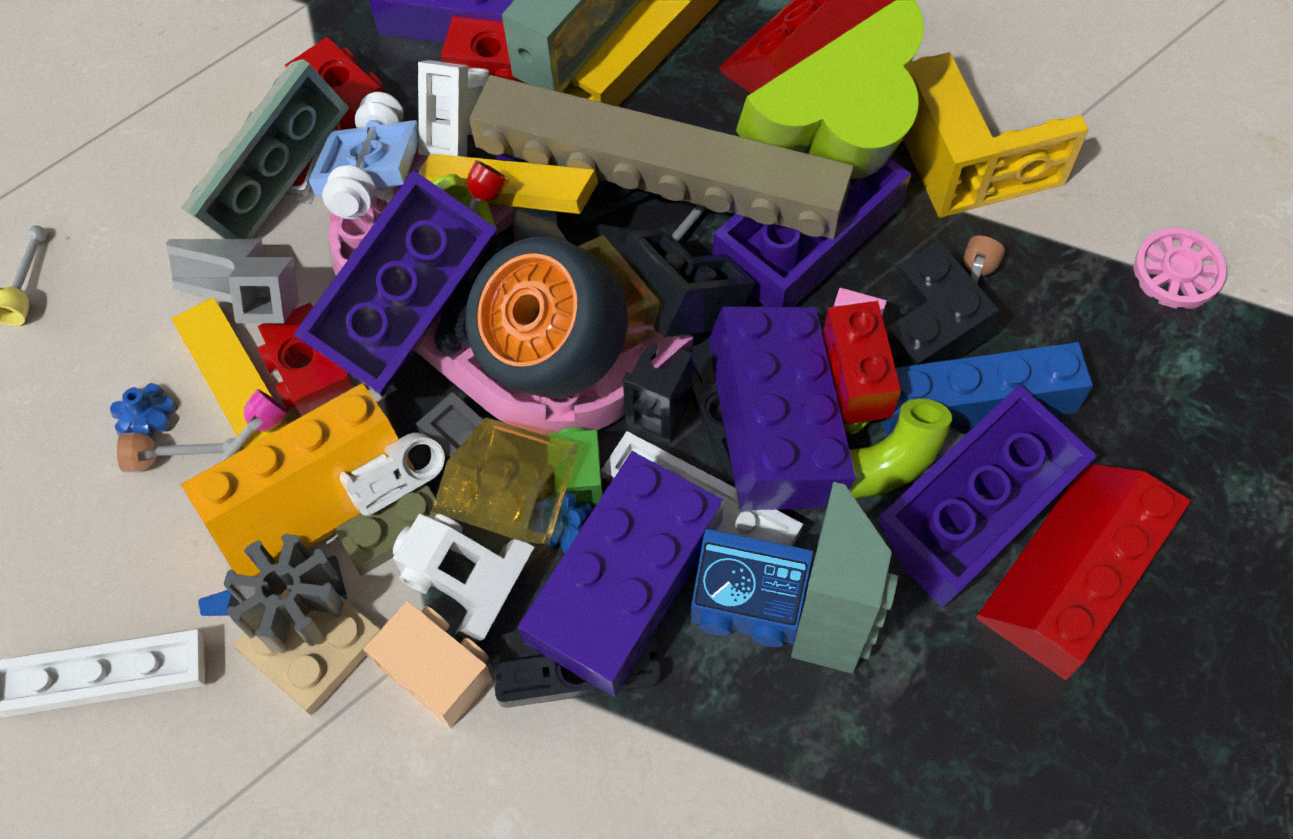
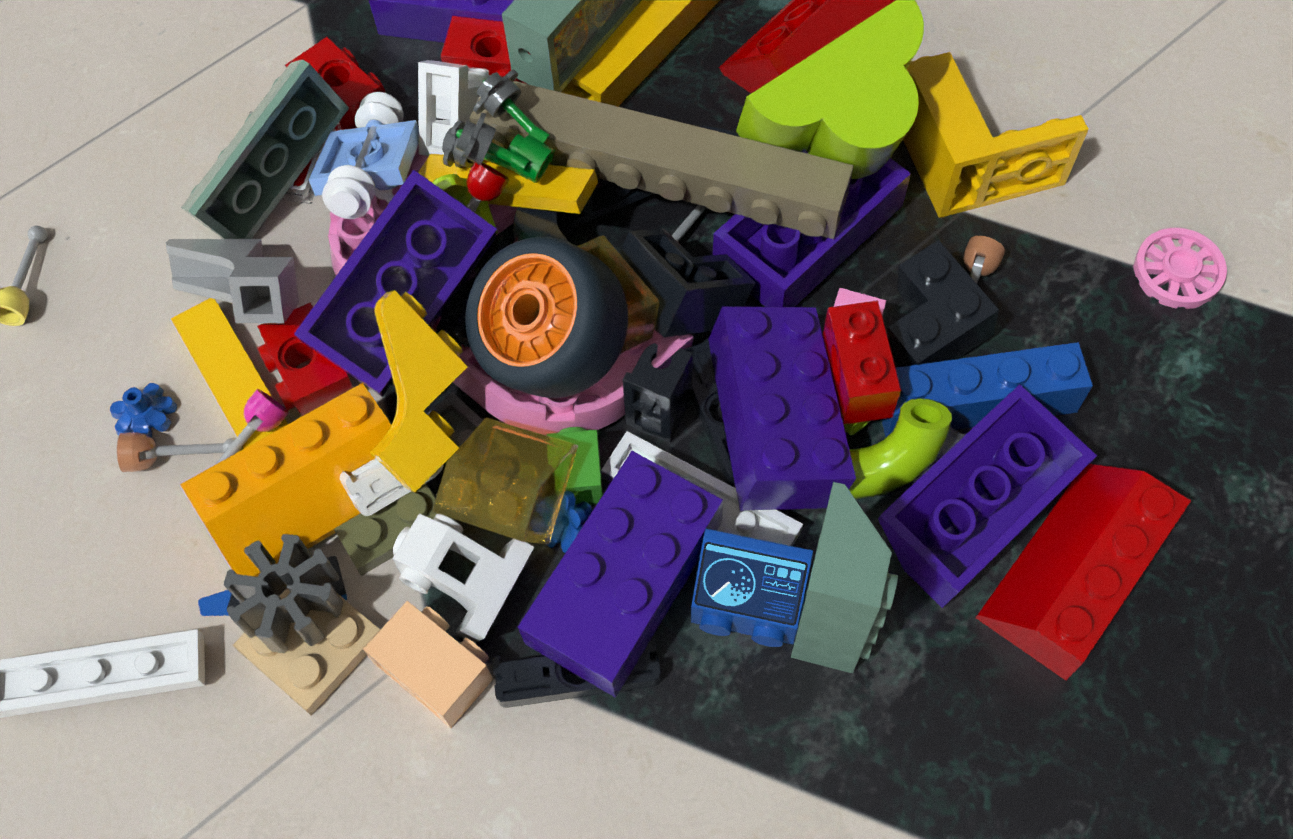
none -> yellow arch [370,290,468,493]
none -> plant [442,69,555,183]

